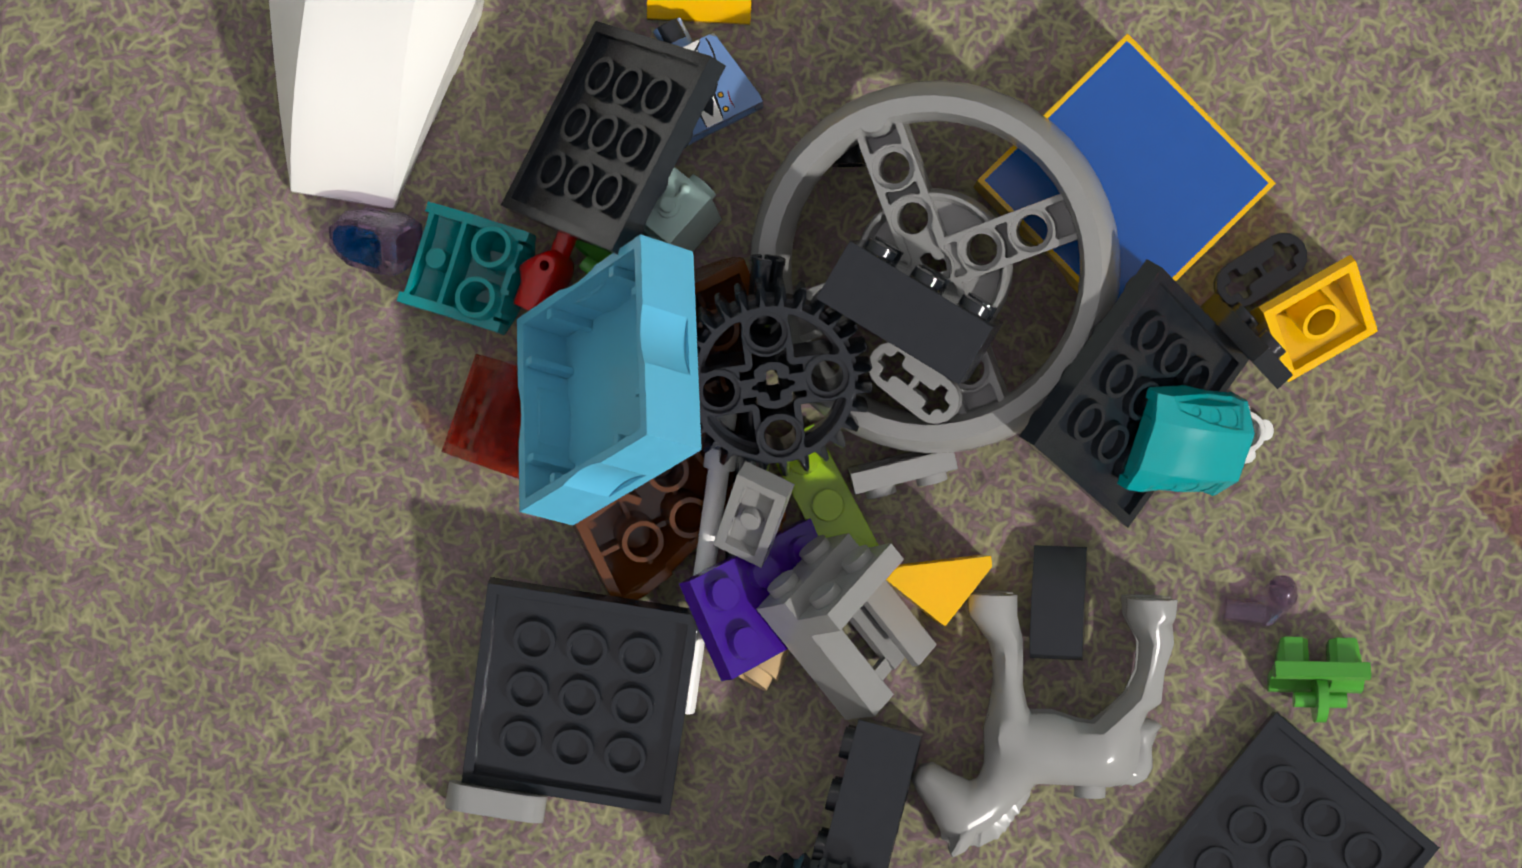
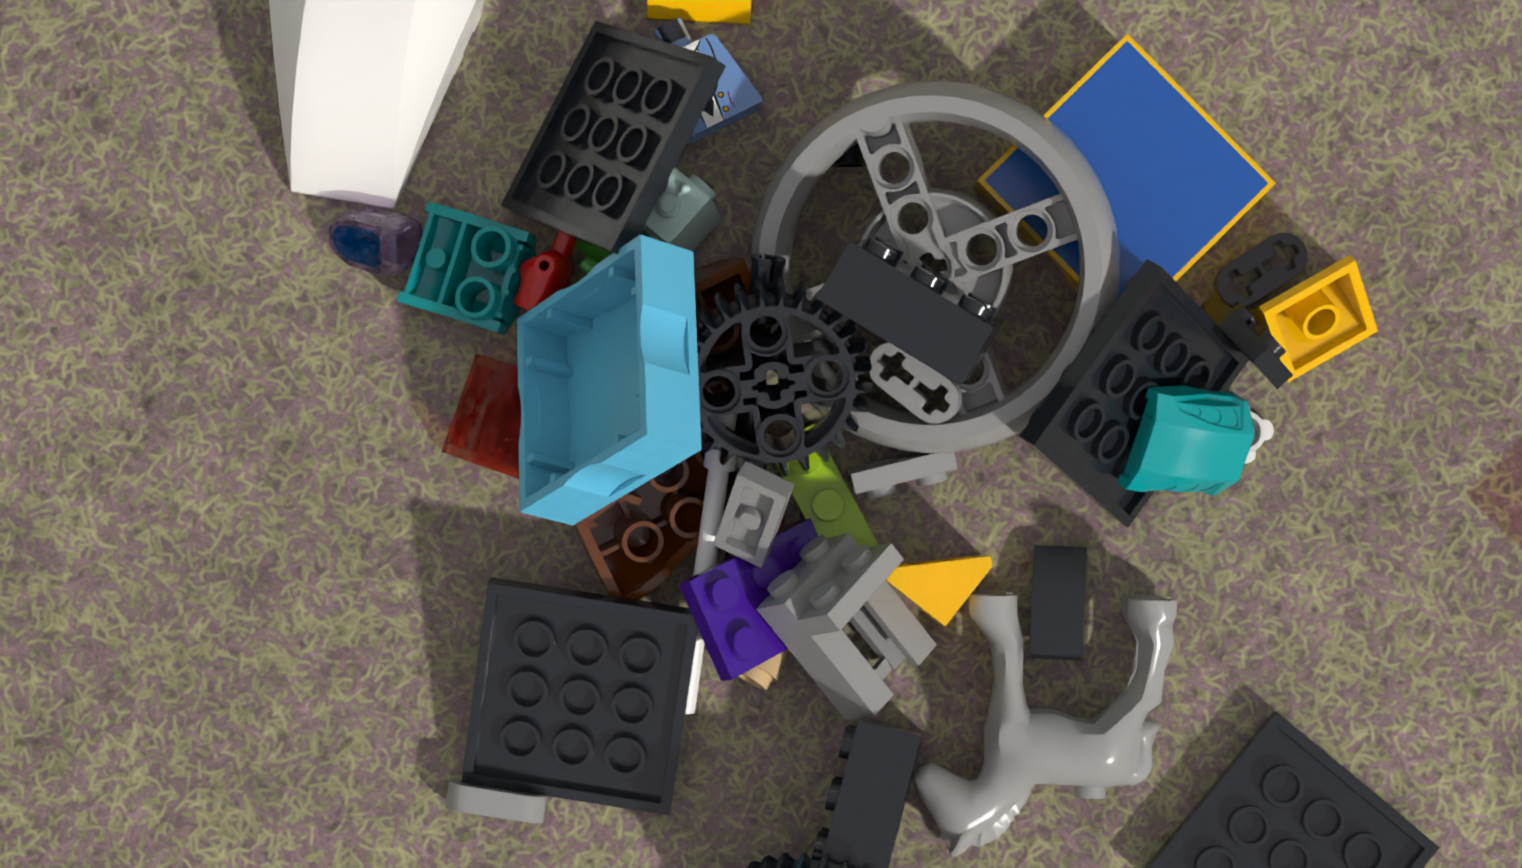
clear purple arm [1223,575,1298,627] -> none
bright green hips [1267,637,1371,723] -> none

